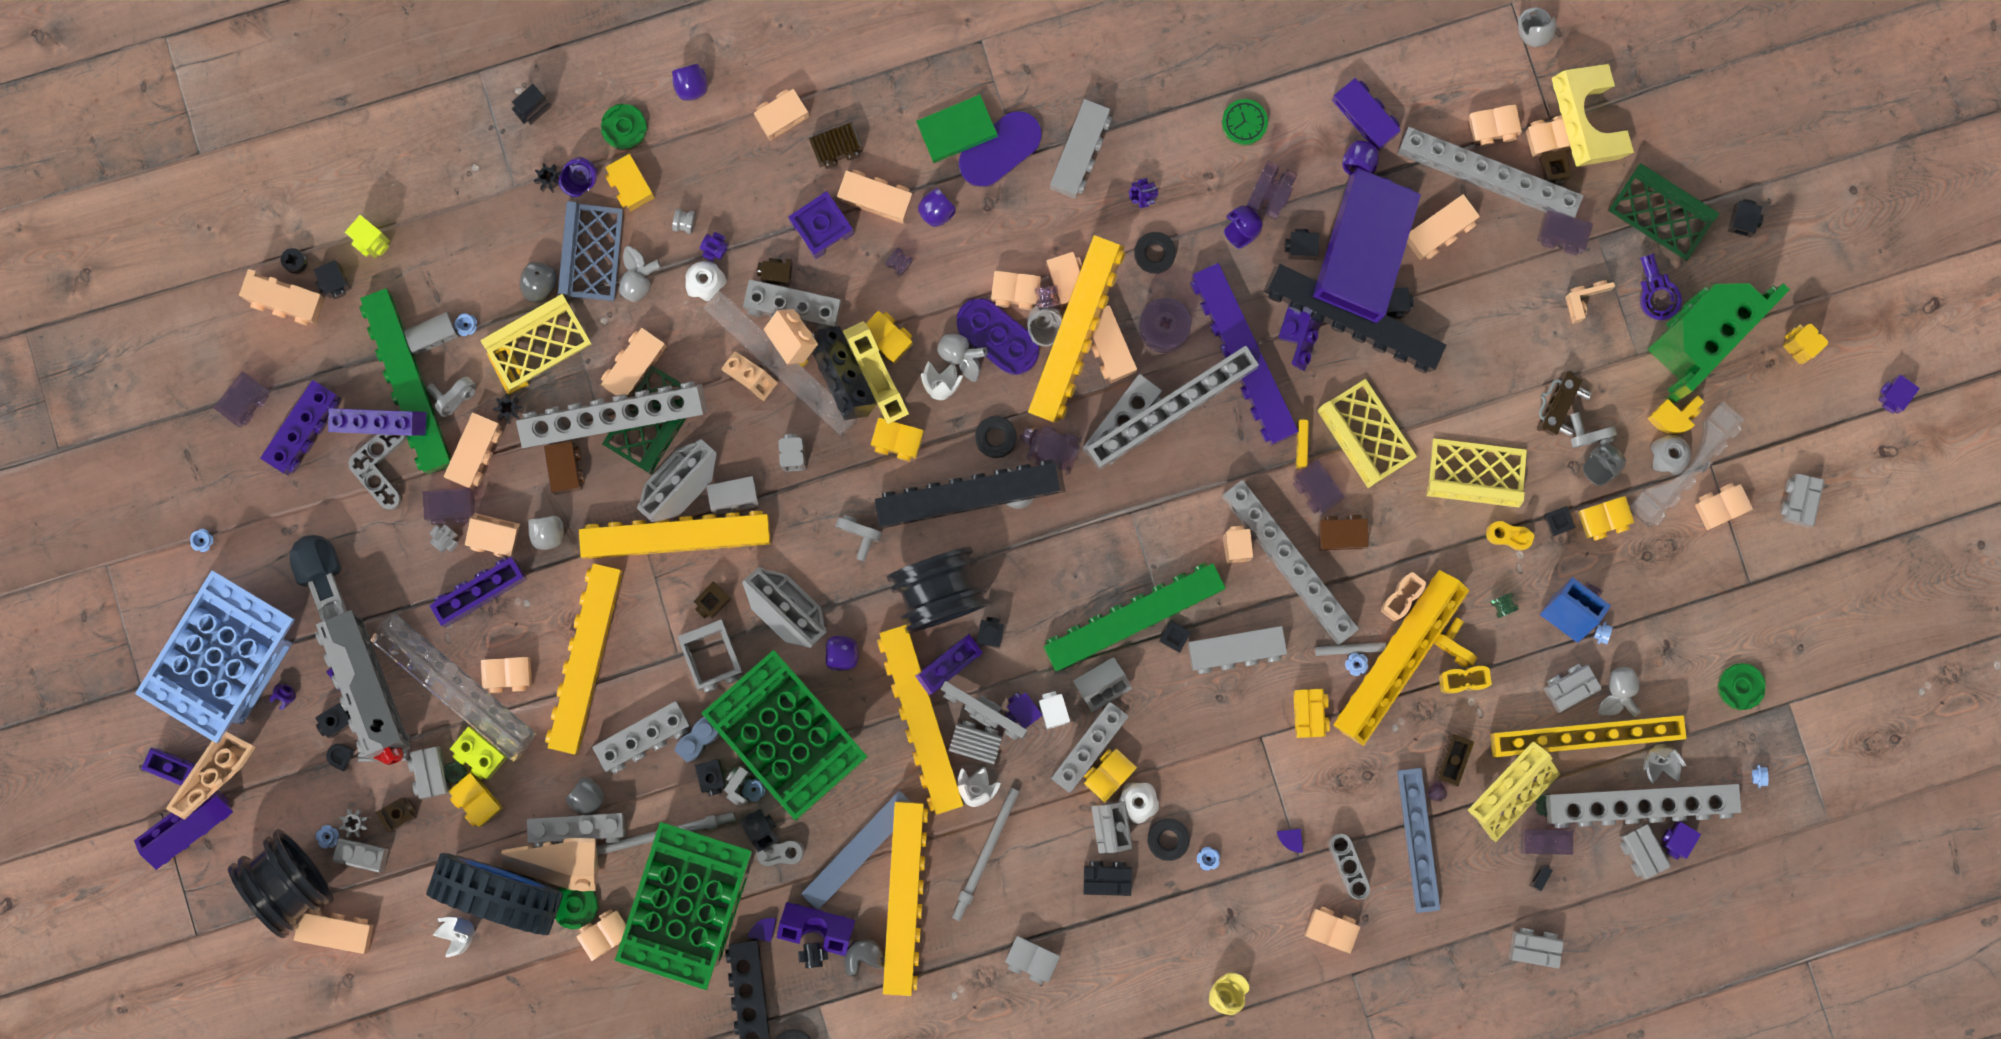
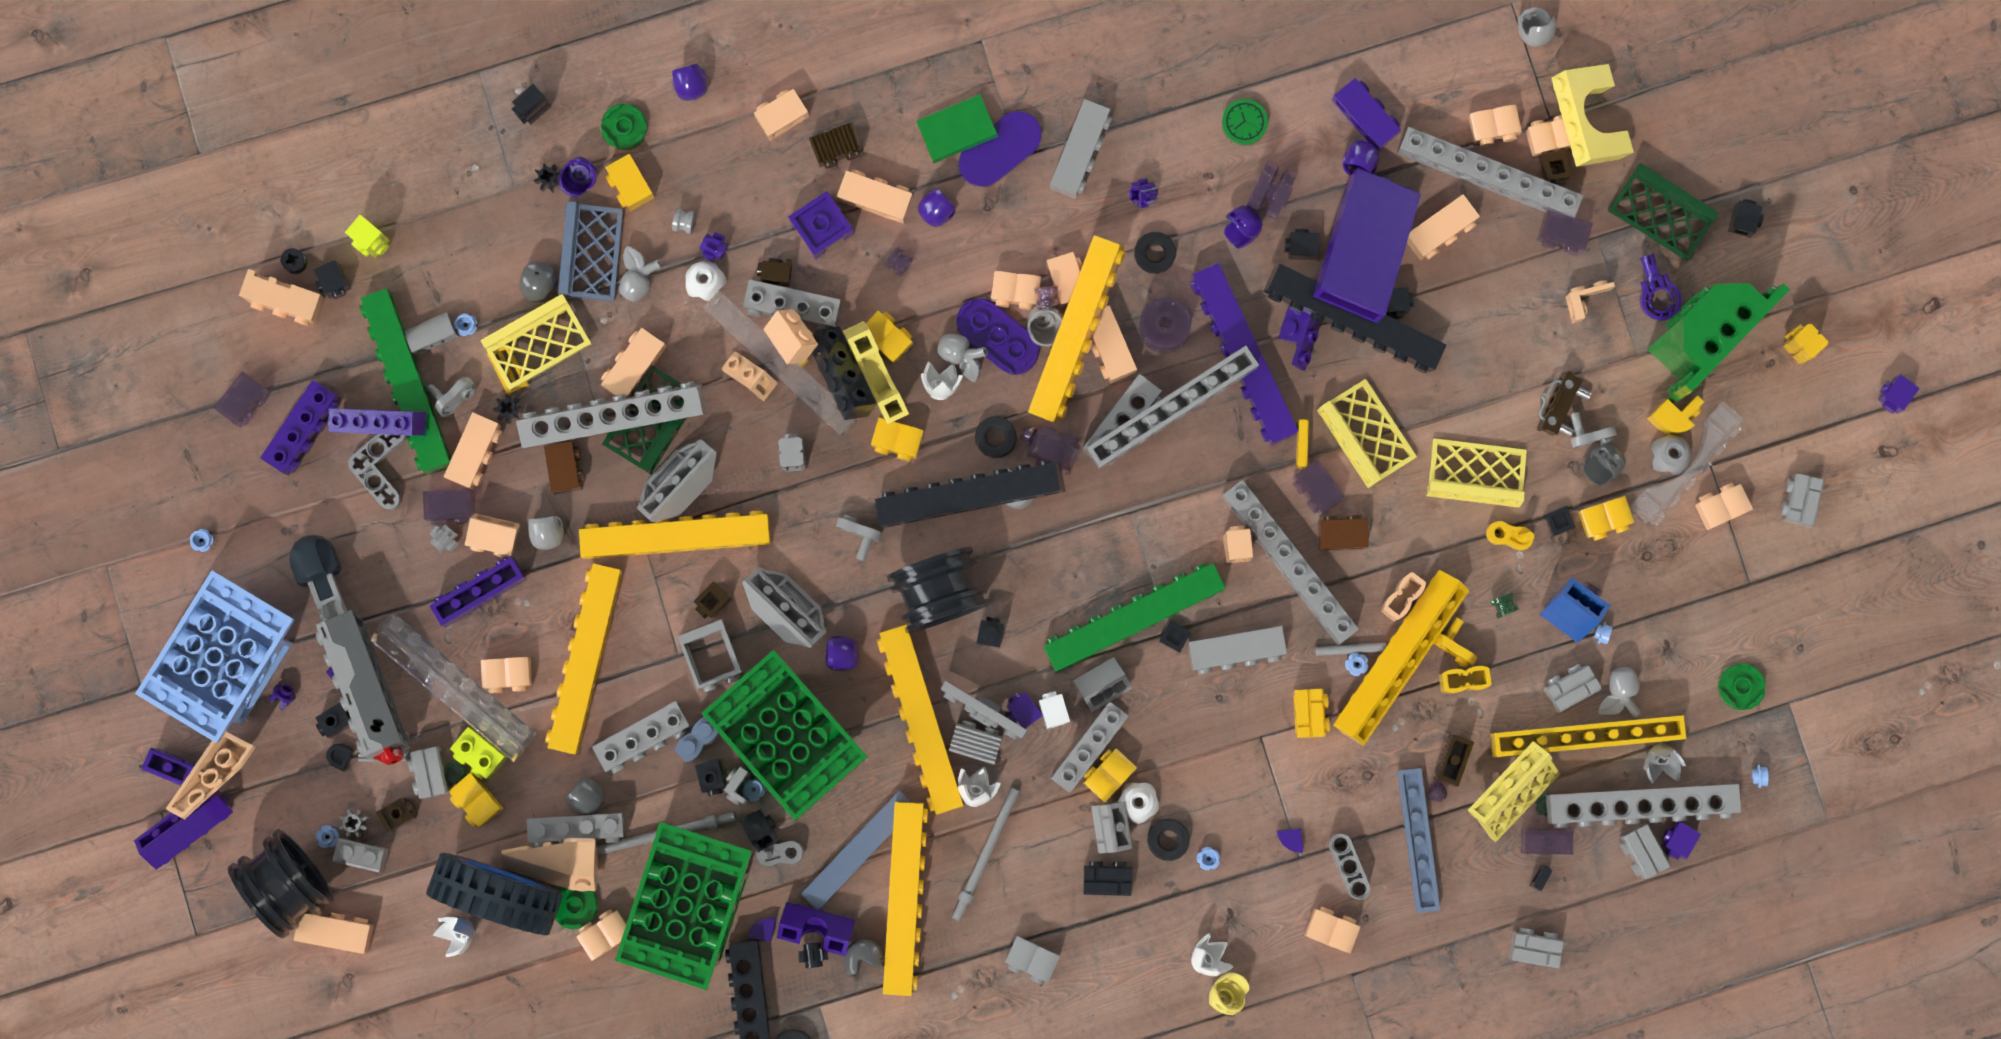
light grey hinge [706,476,760,516] -> none
dark purple plate [915,634,983,695] -> none
none -> white piece [1191,933,1233,976]

